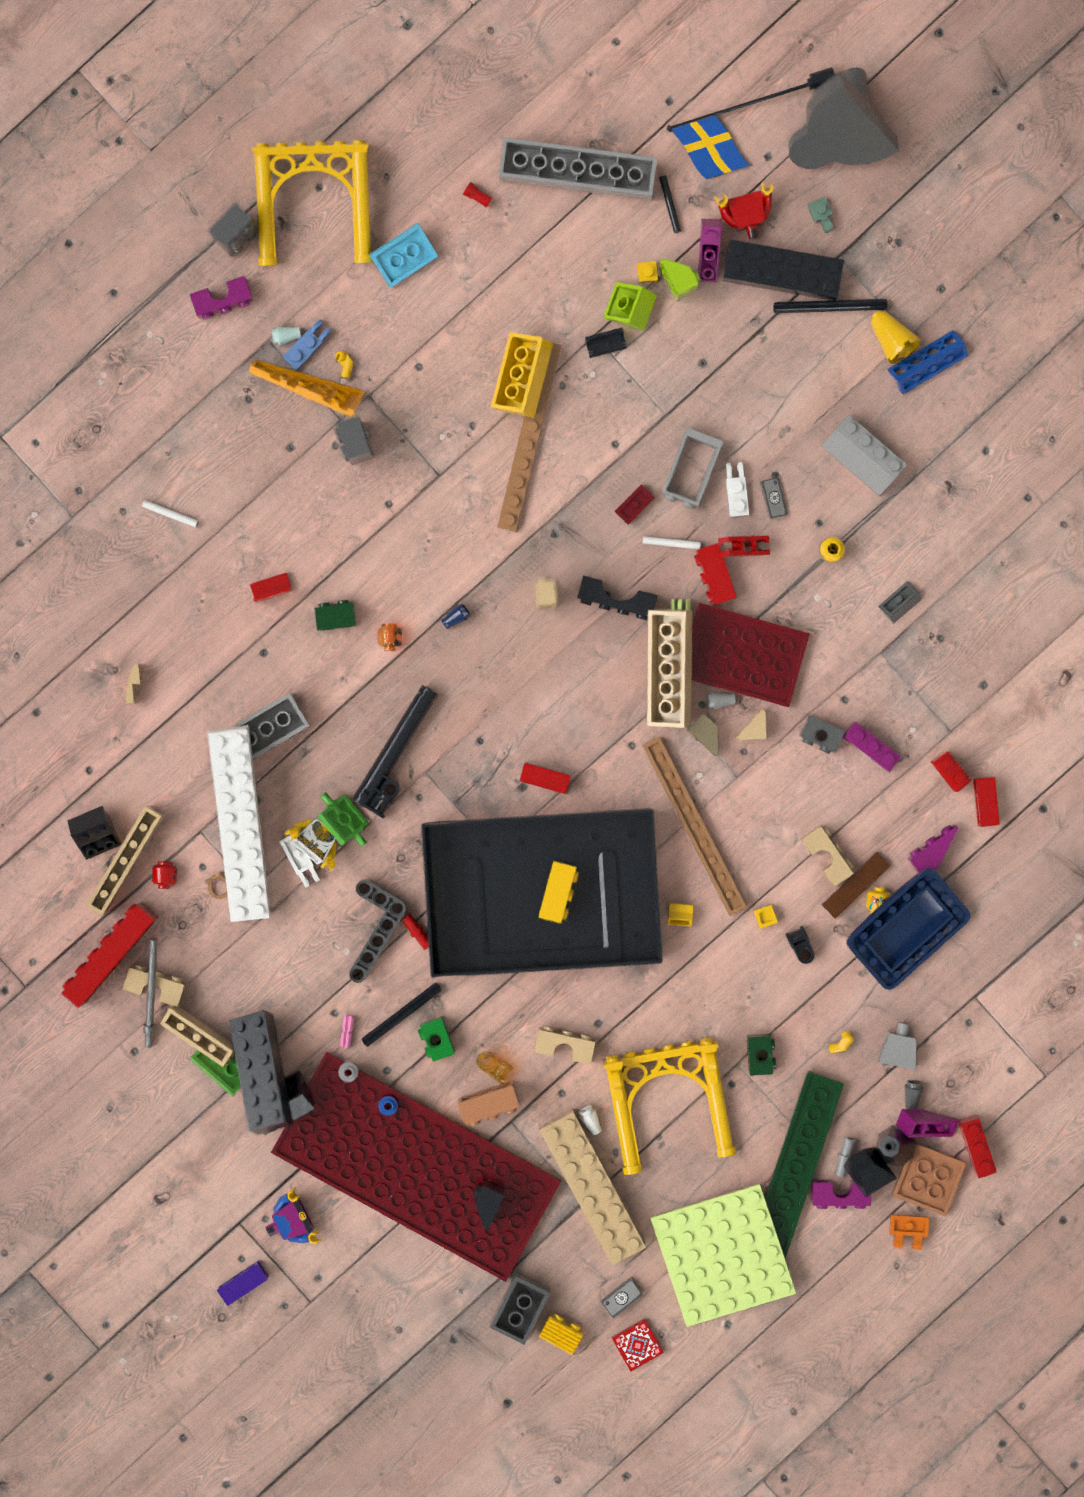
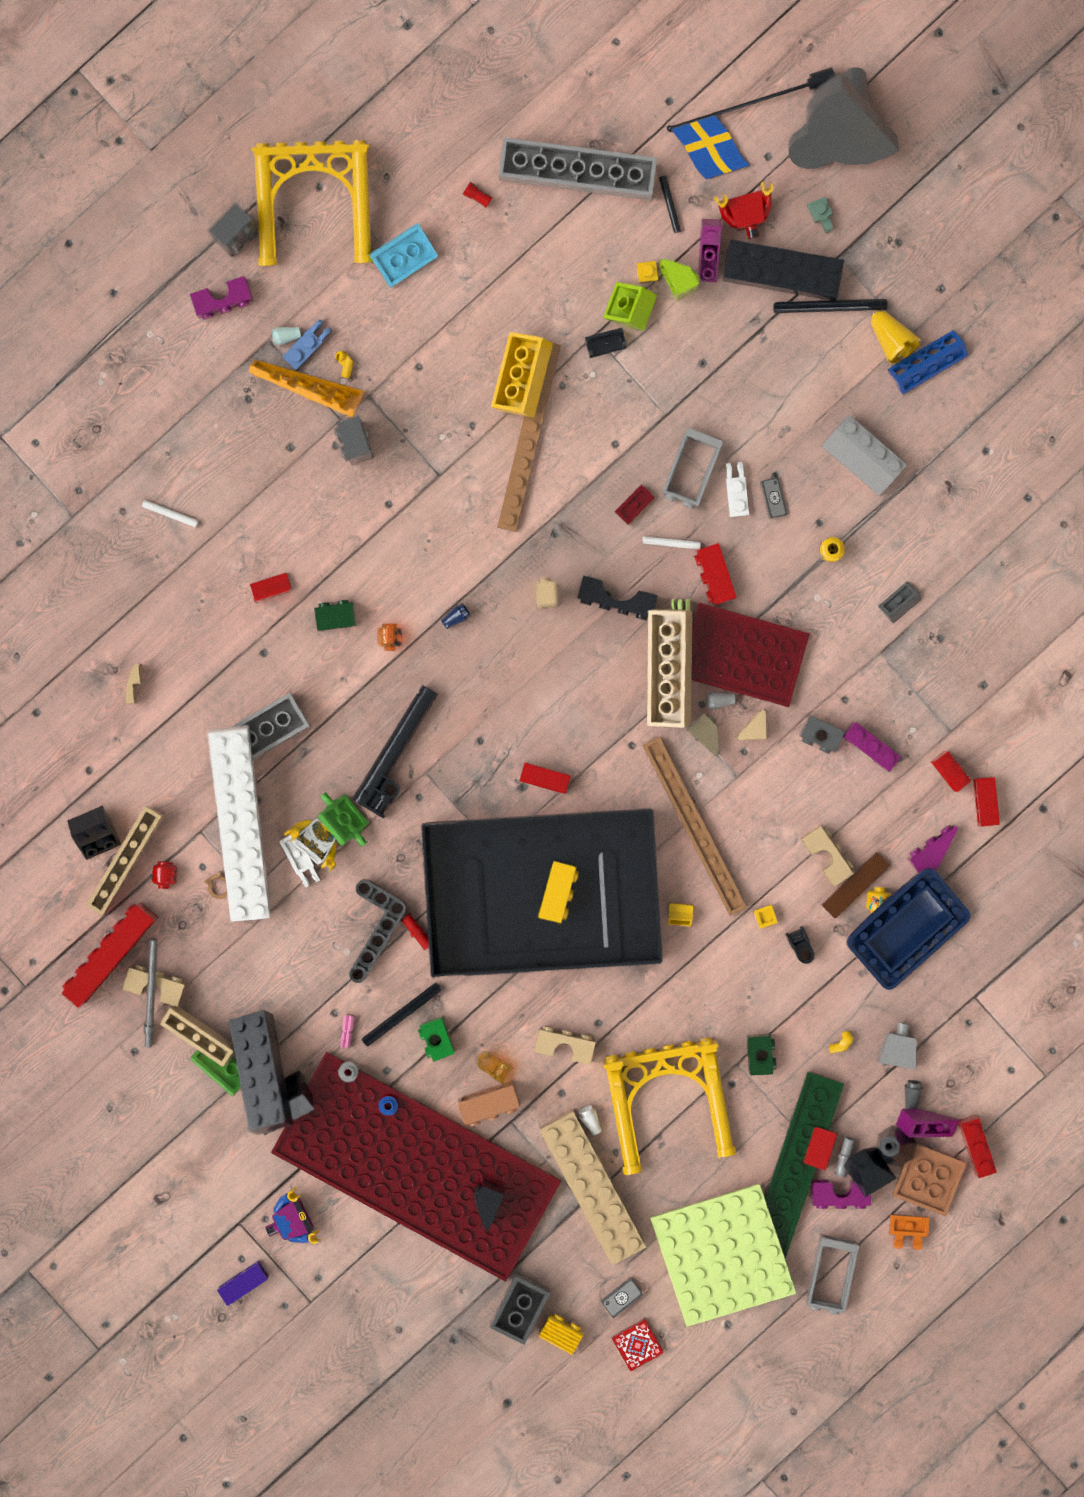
red piece [718,536,770,558] -> none
none -> red panel [804,1127,839,1171]
none -> light grey window [805,1234,859,1315]

